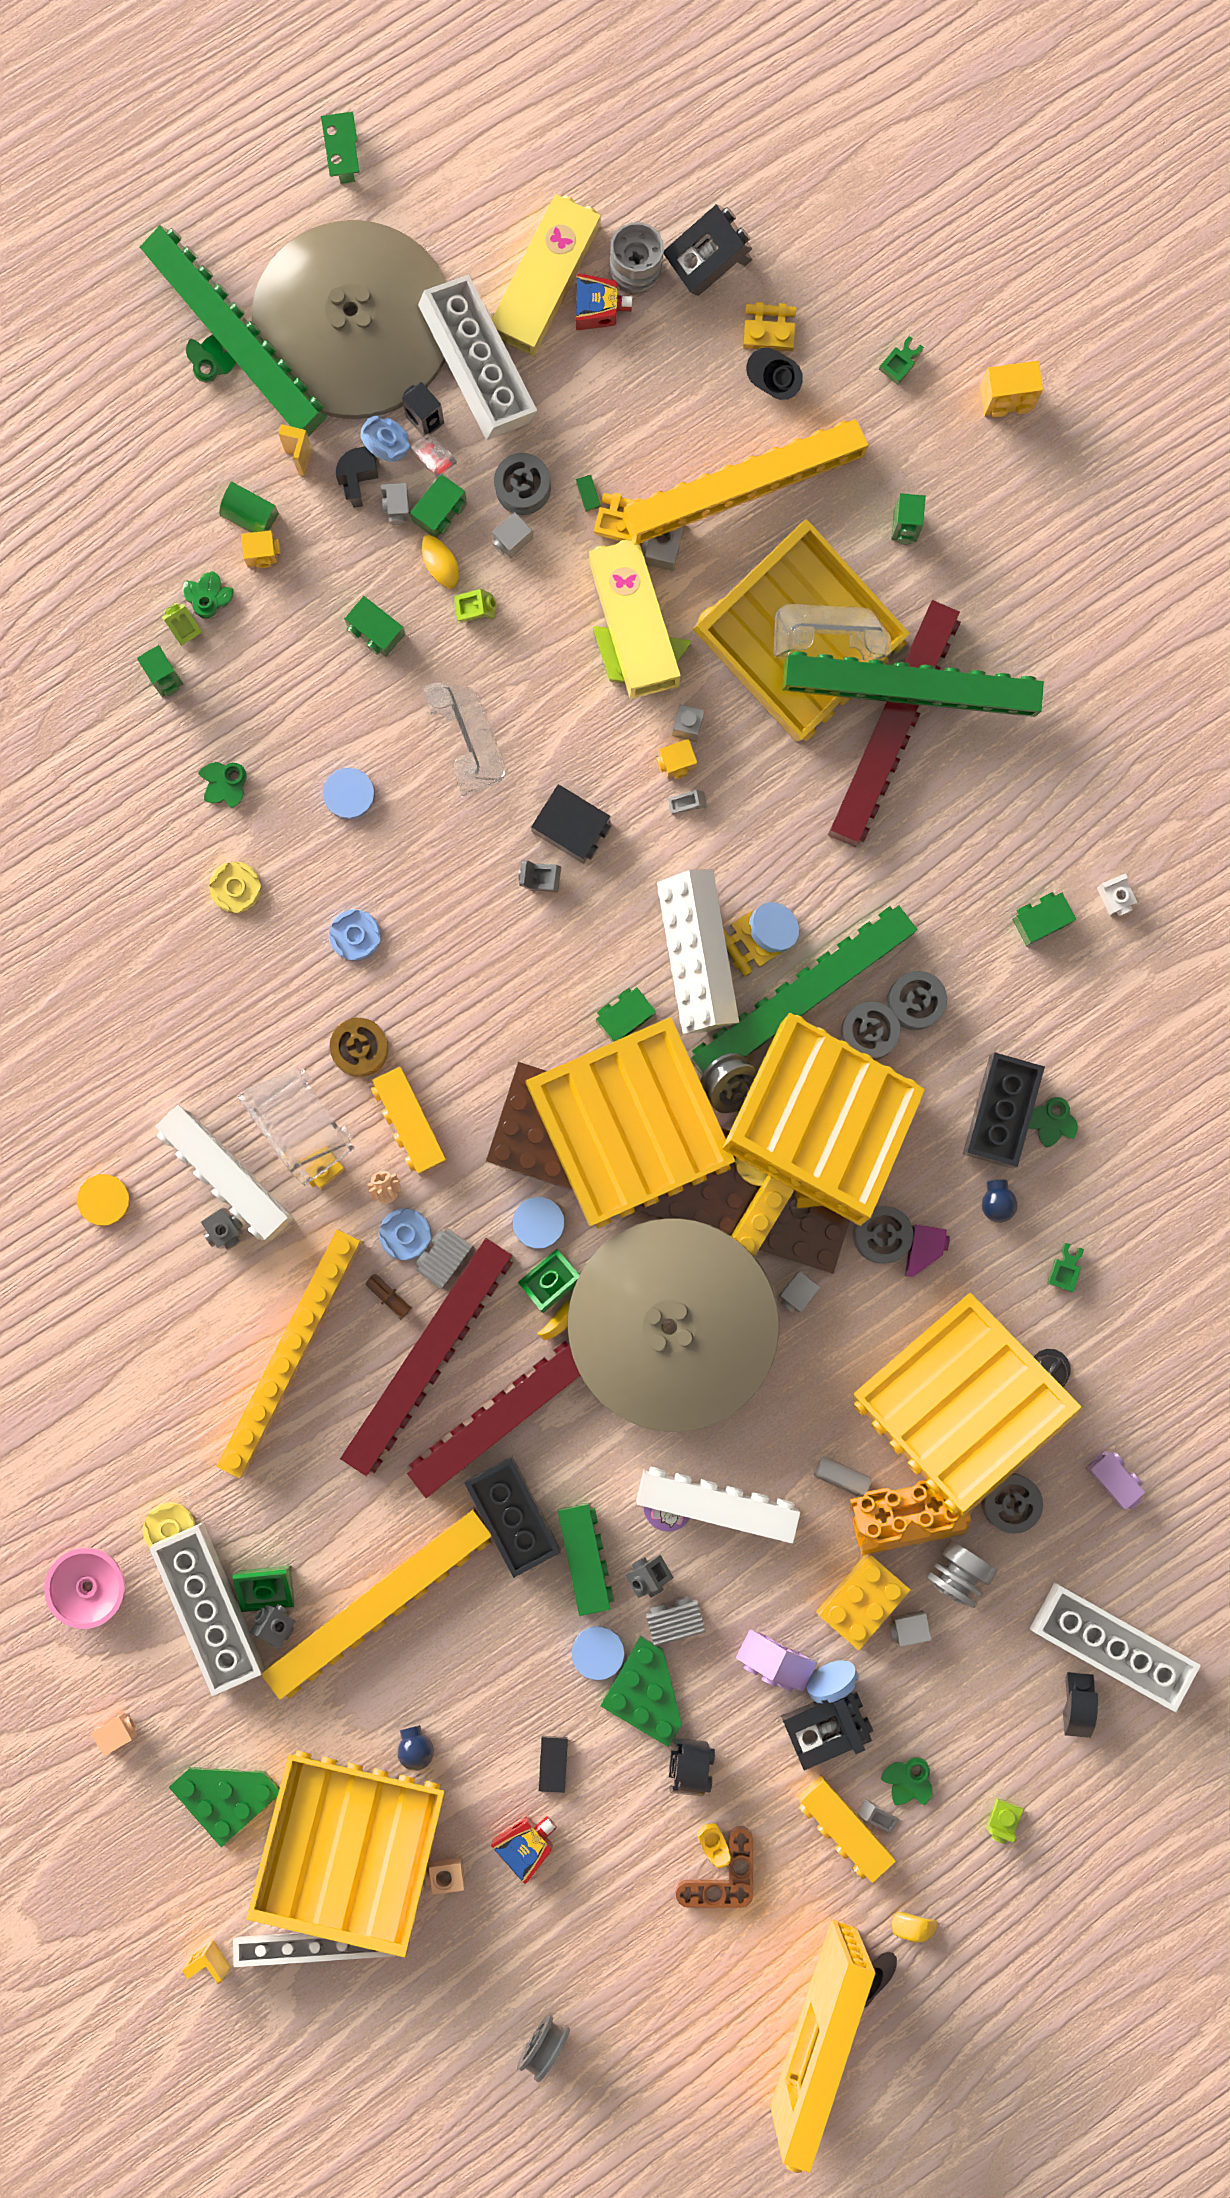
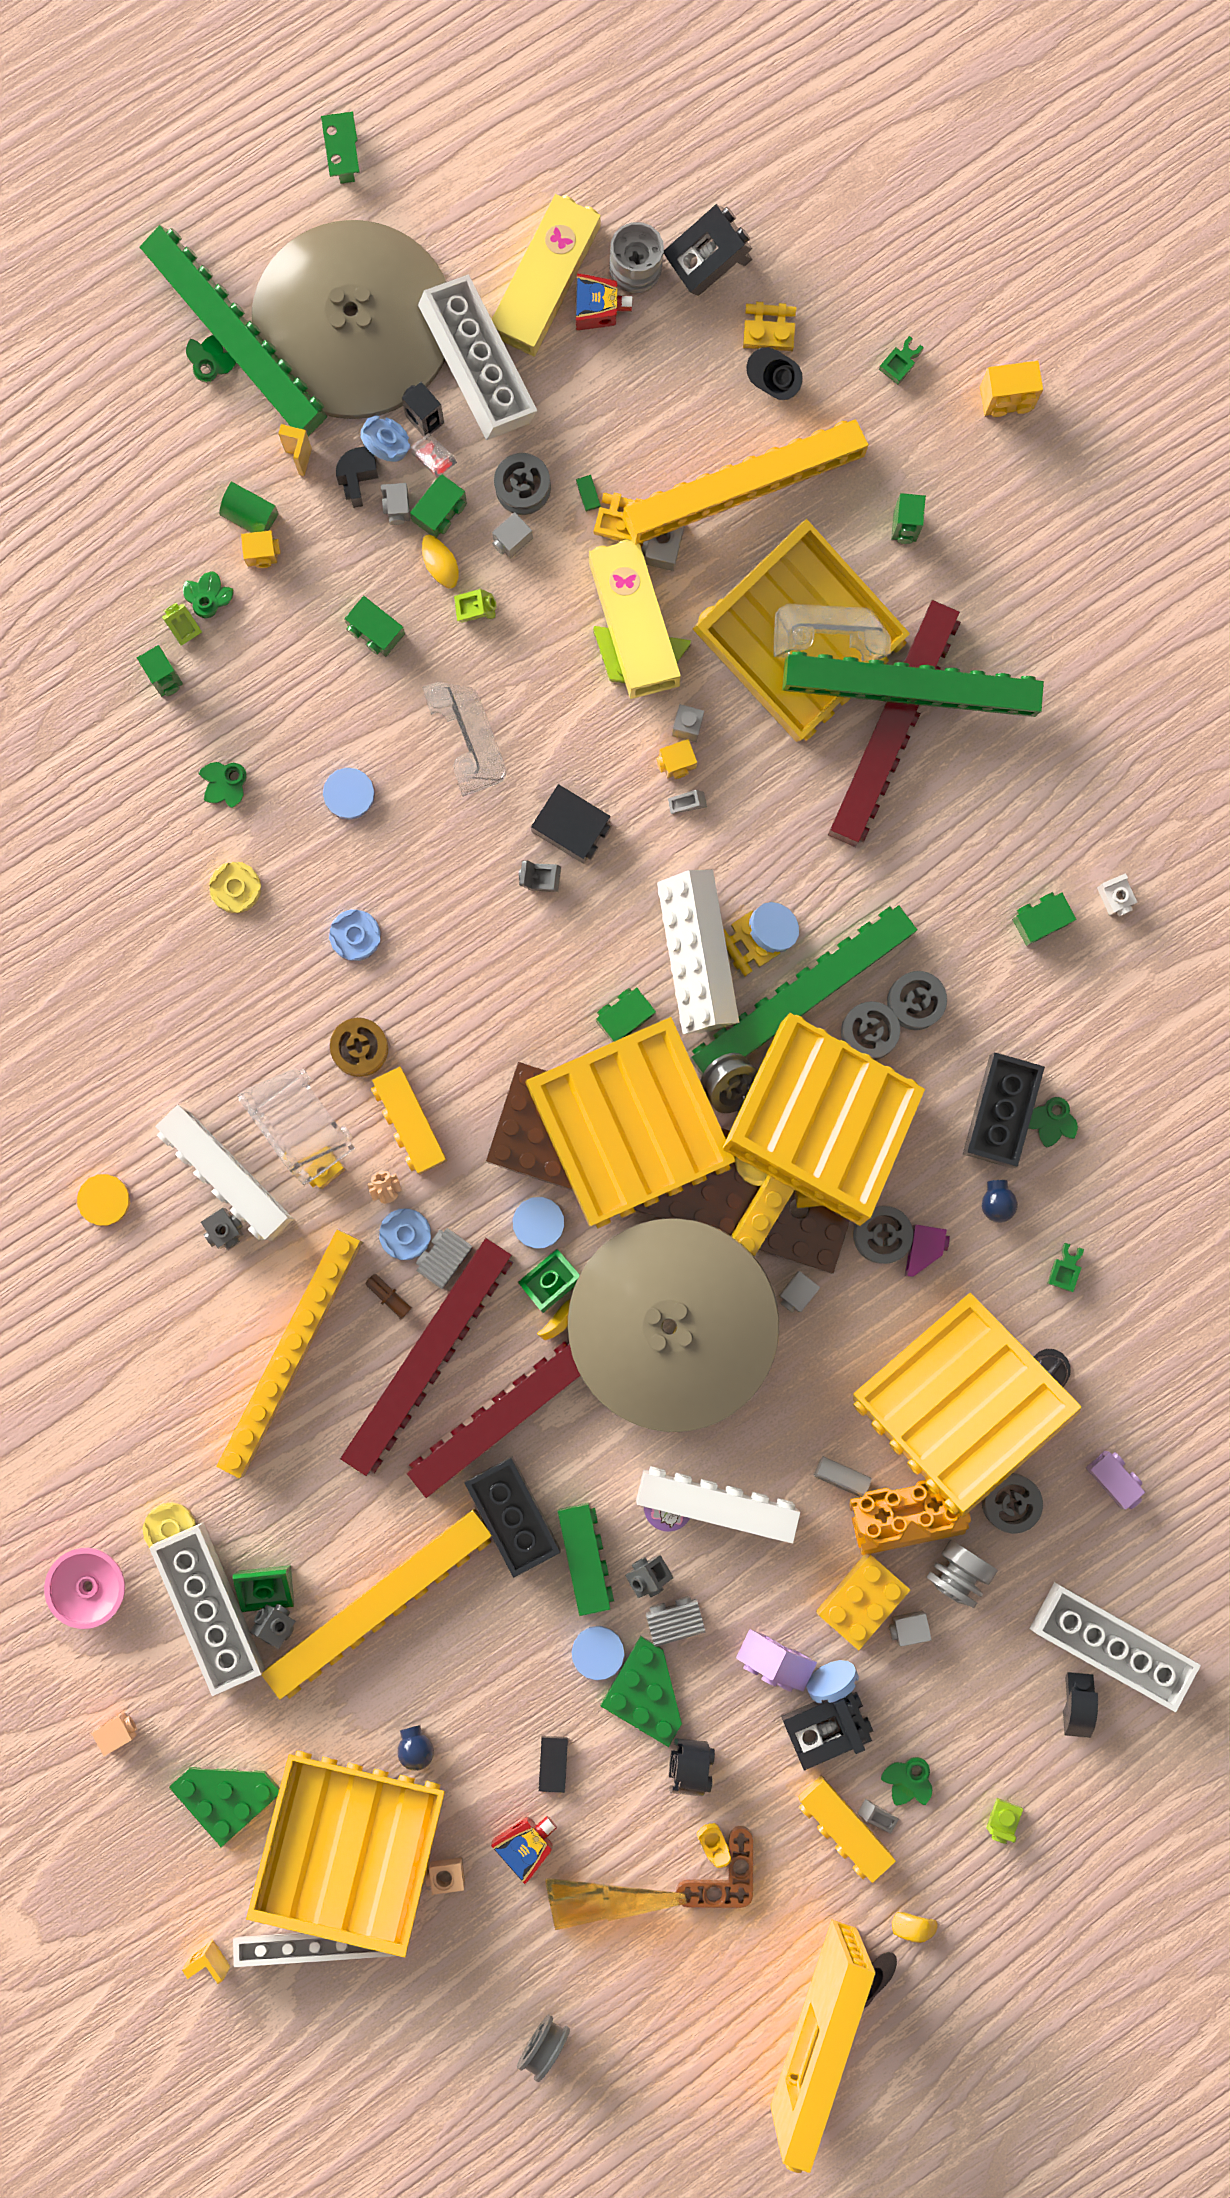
none -> clear yellow wedge [545,1878,687,1930]

